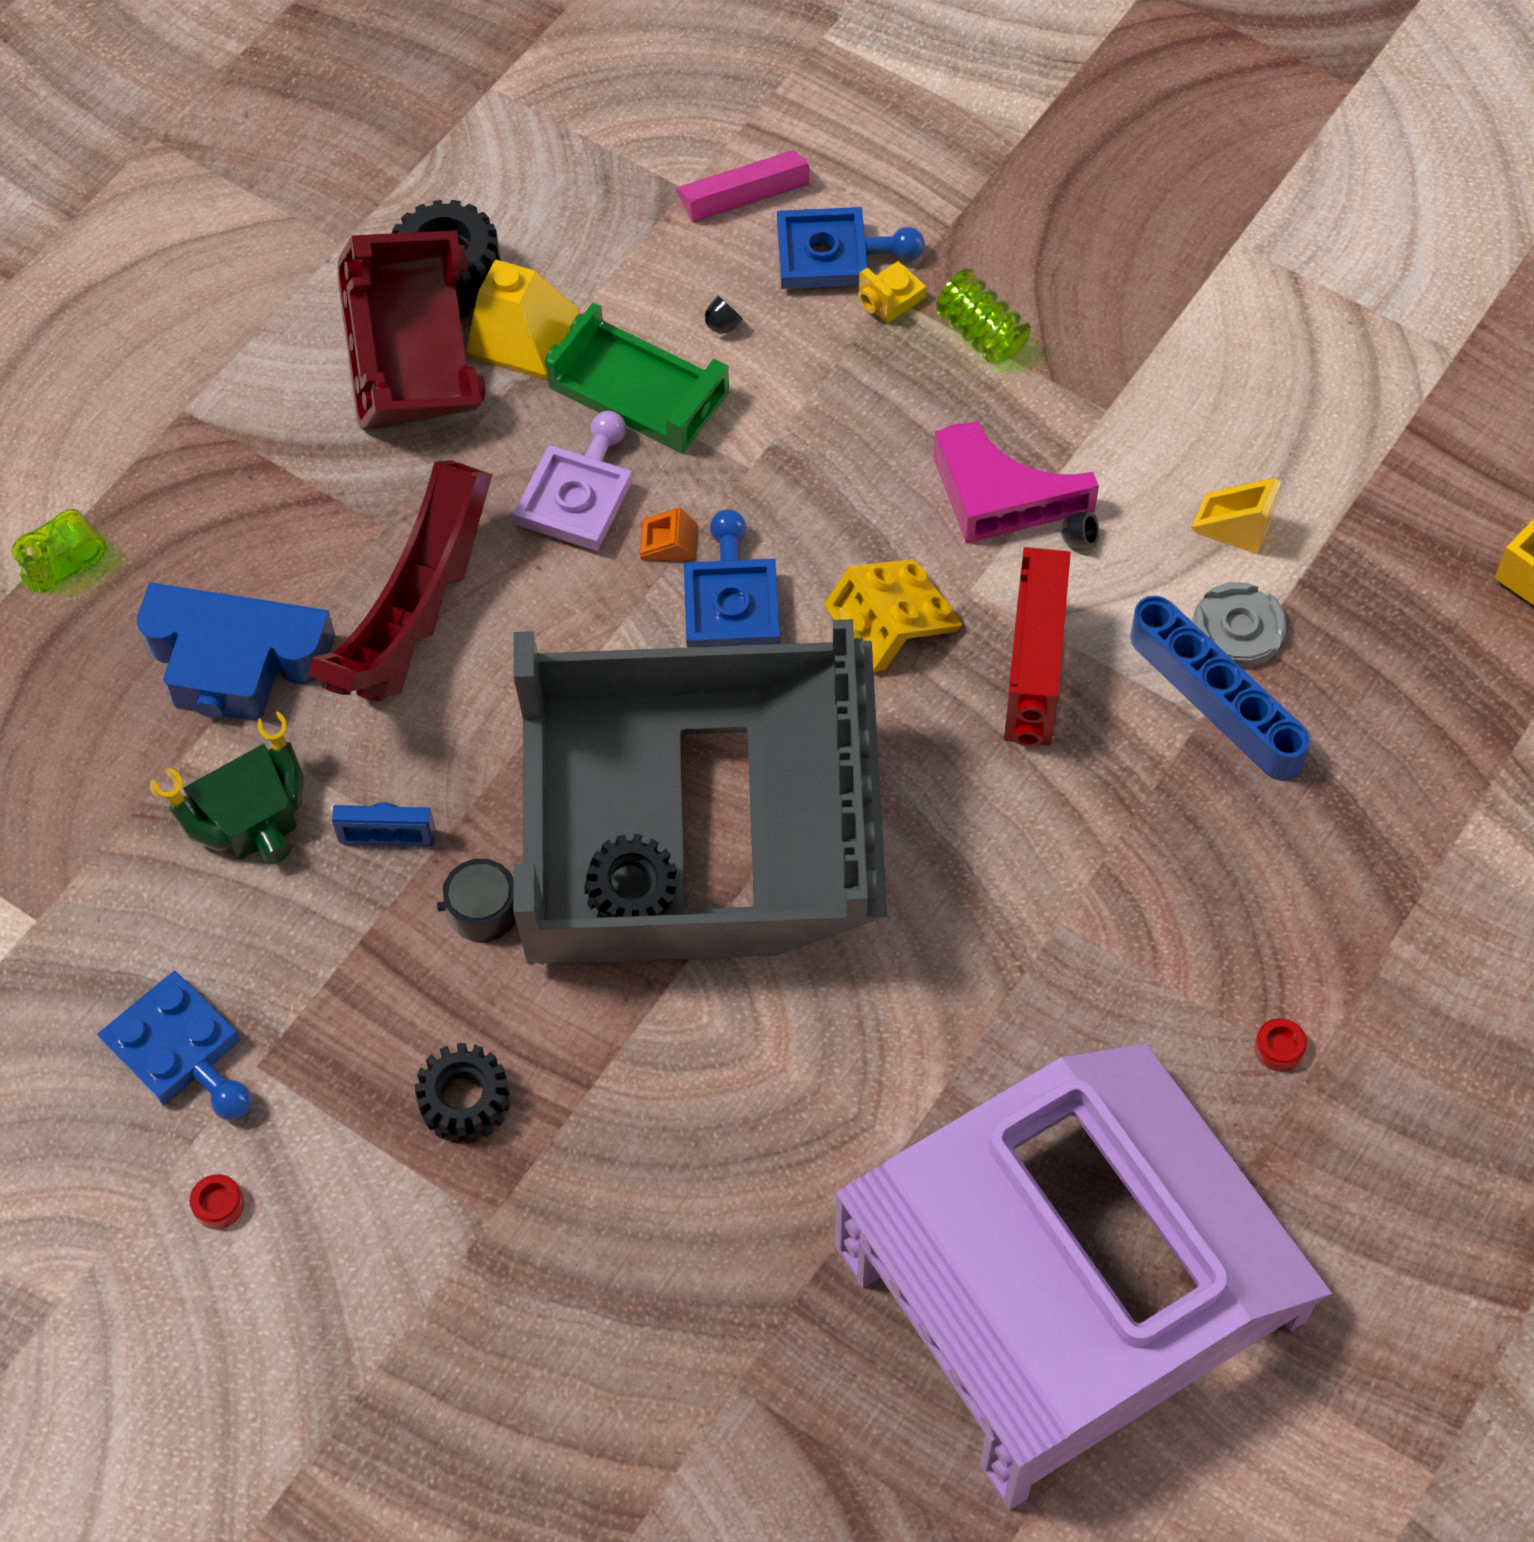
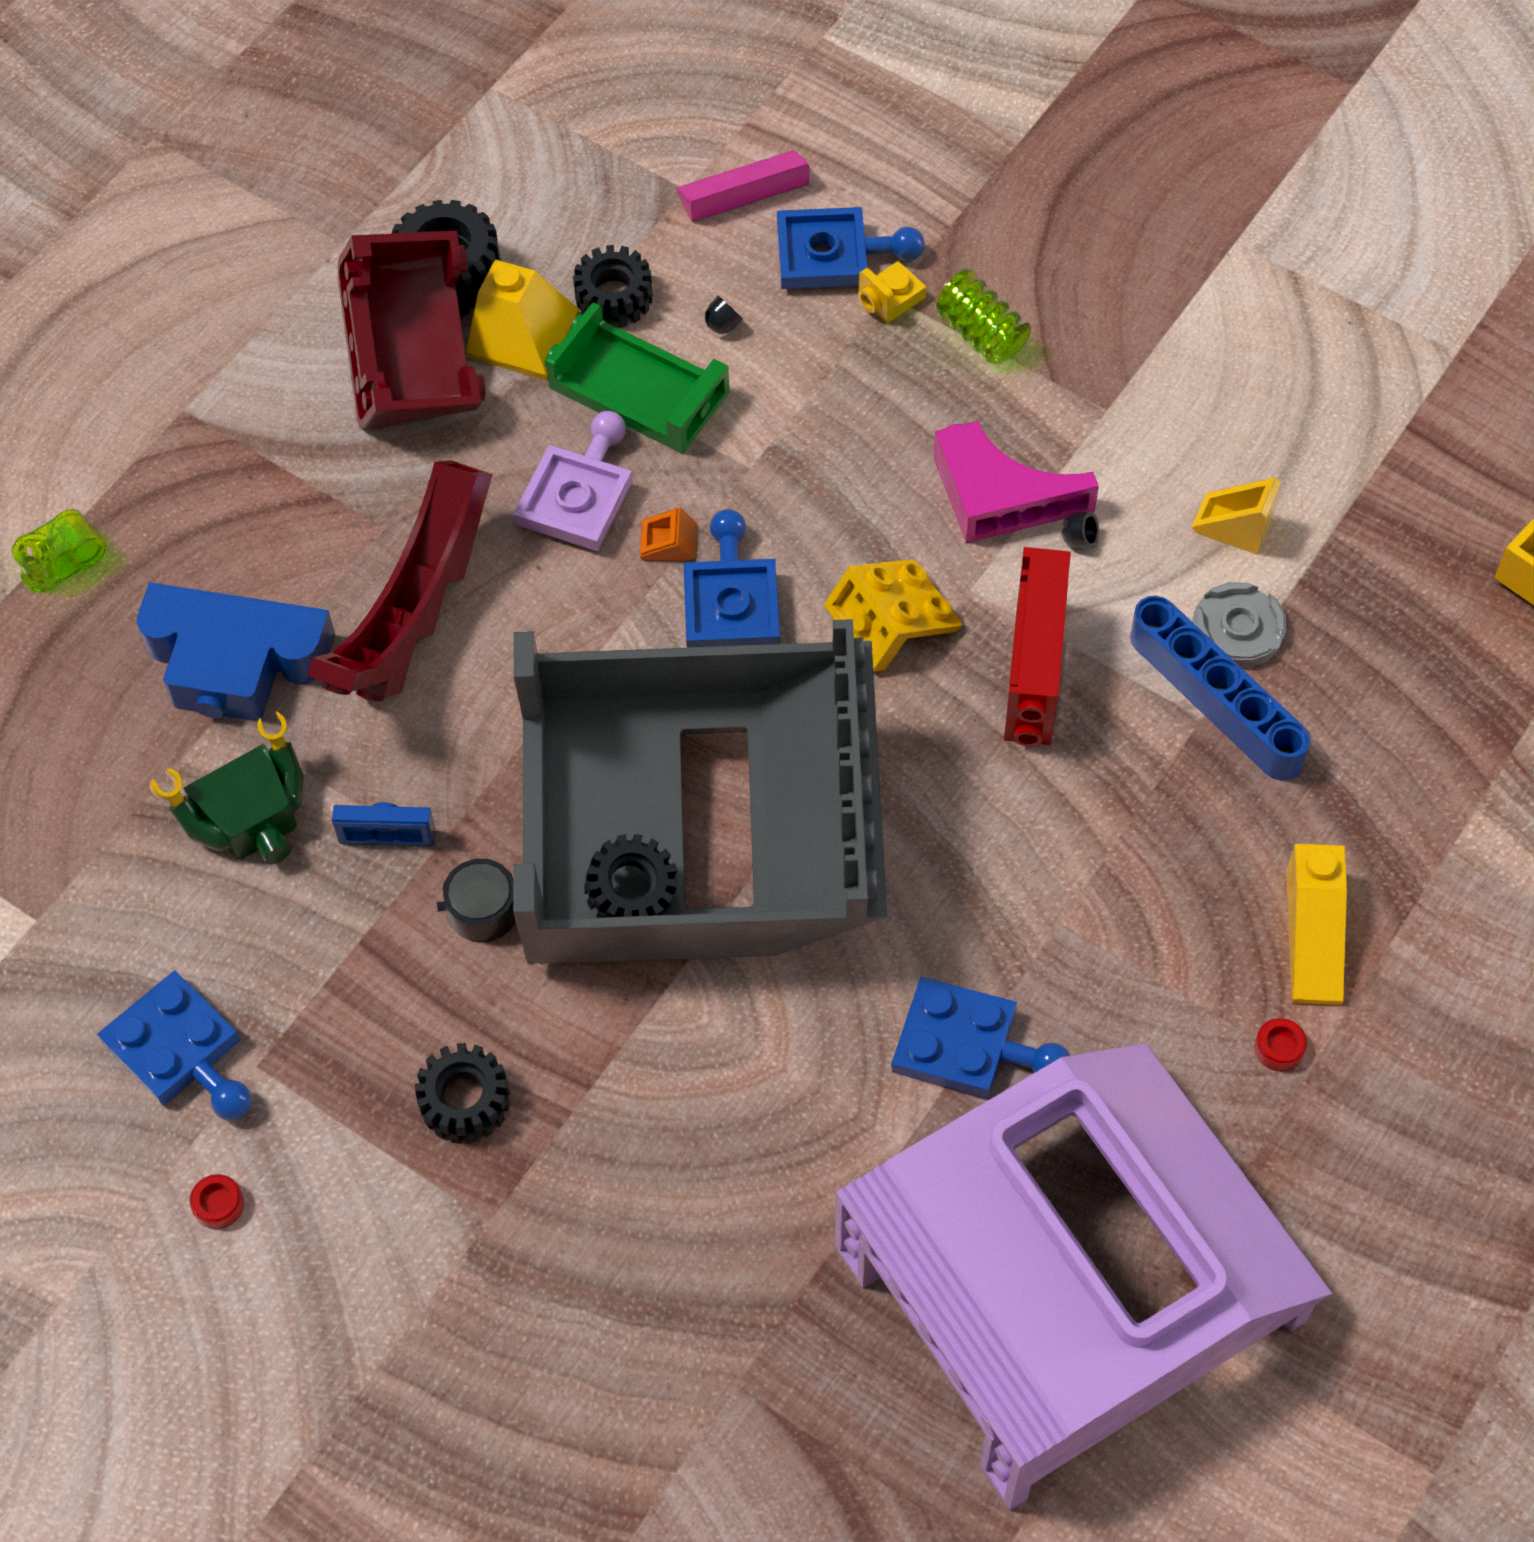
none -> black tyre [573,245,653,328]
none -> blue plate [891,977,1071,1098]
none -> yellow slope [1286,844,1347,1006]

